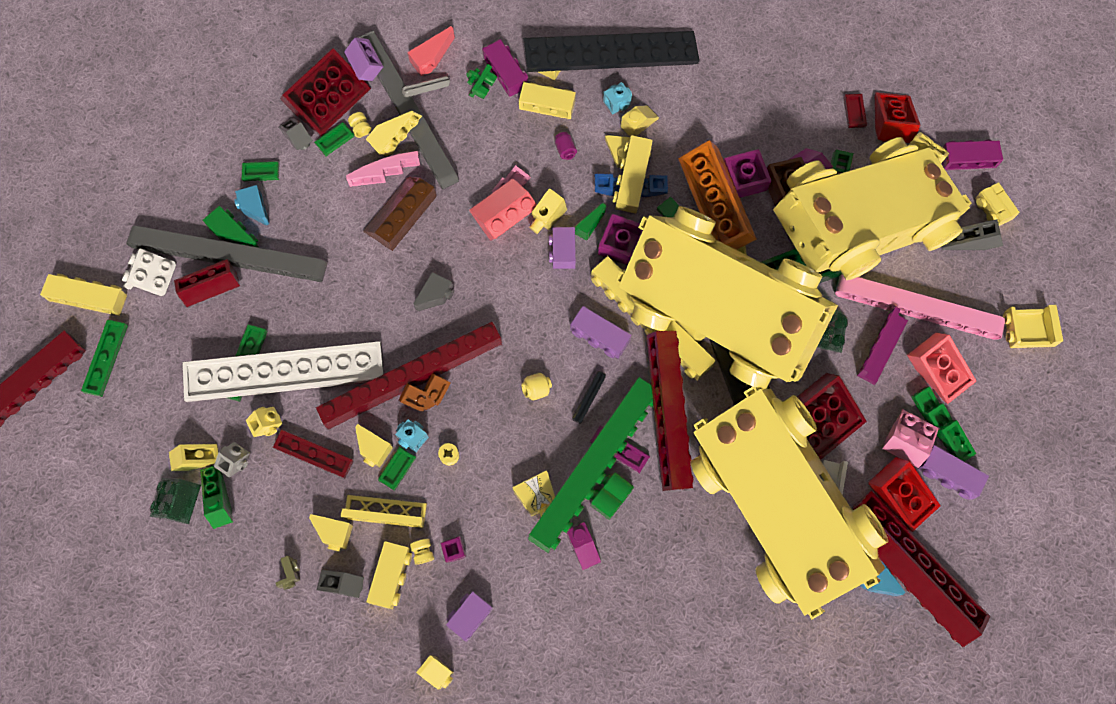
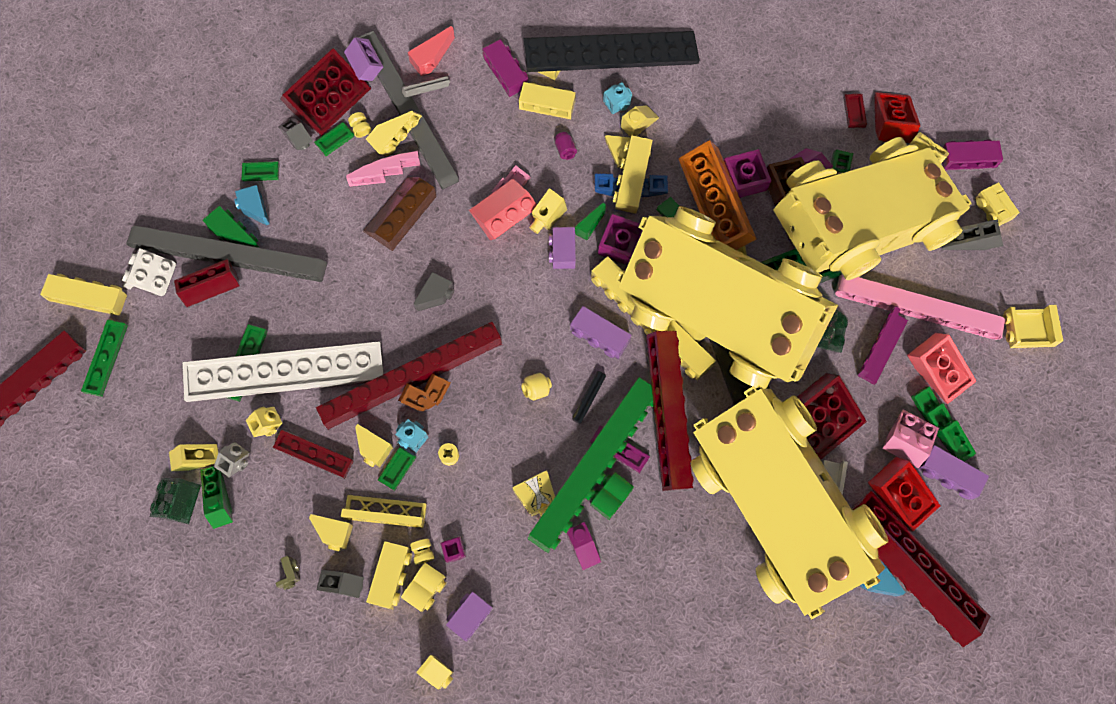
green hips [466,64,497,99] -> none
none -> light yellow brick [401,563,447,612]

